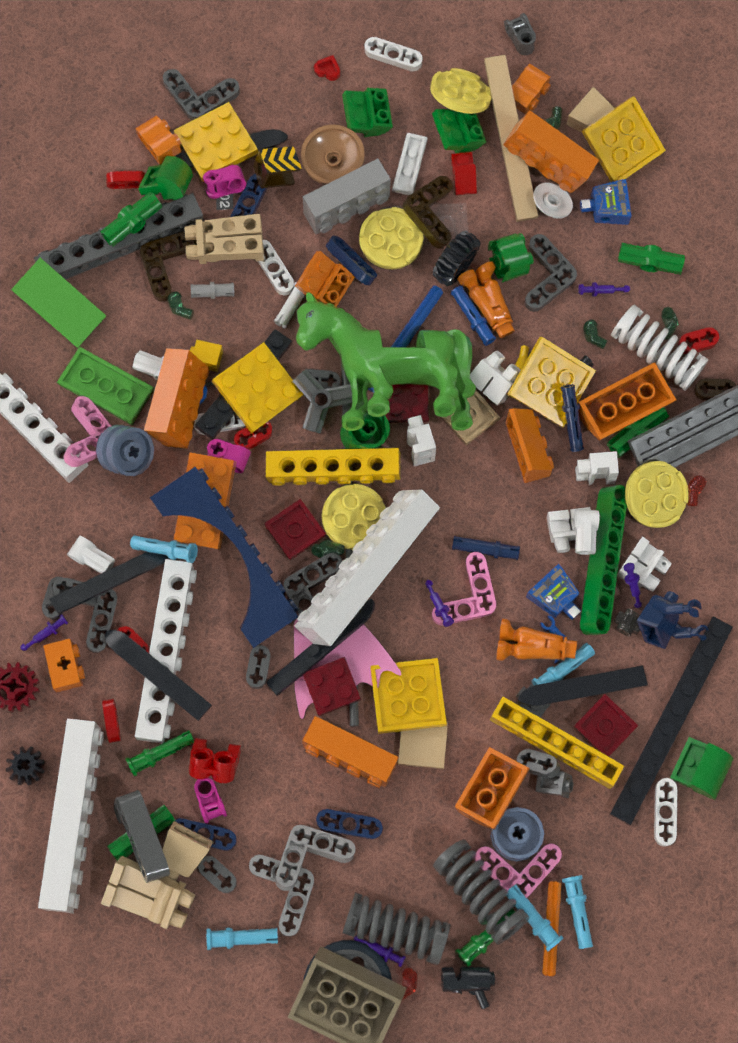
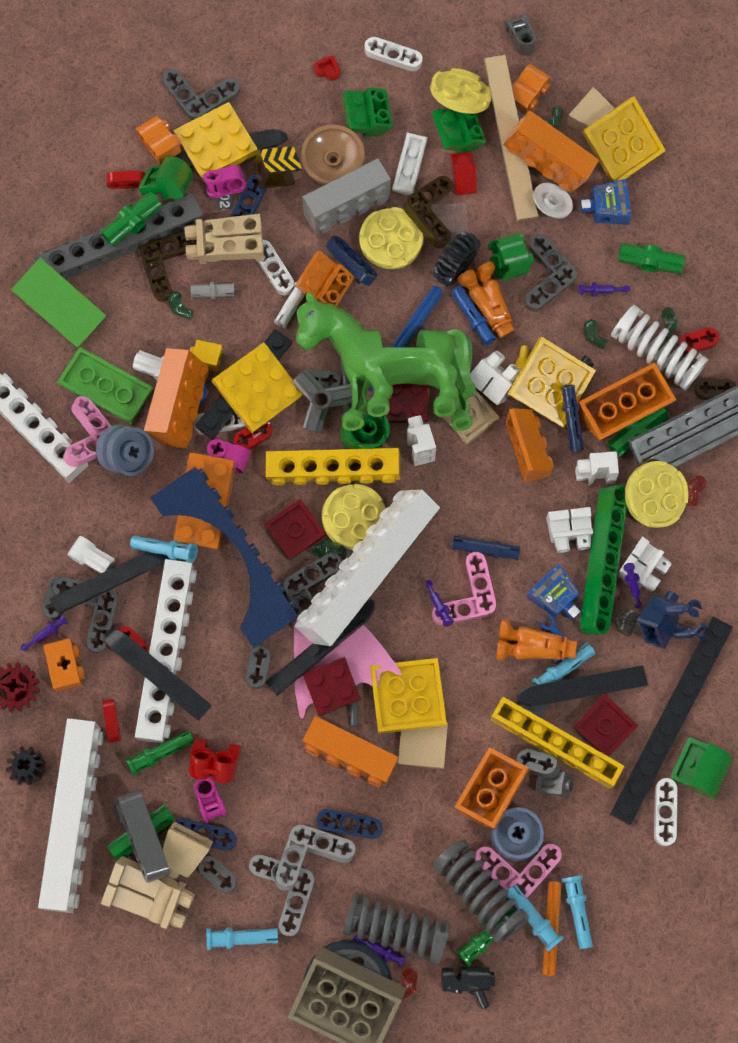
white piece [574,509,599,555] -> none

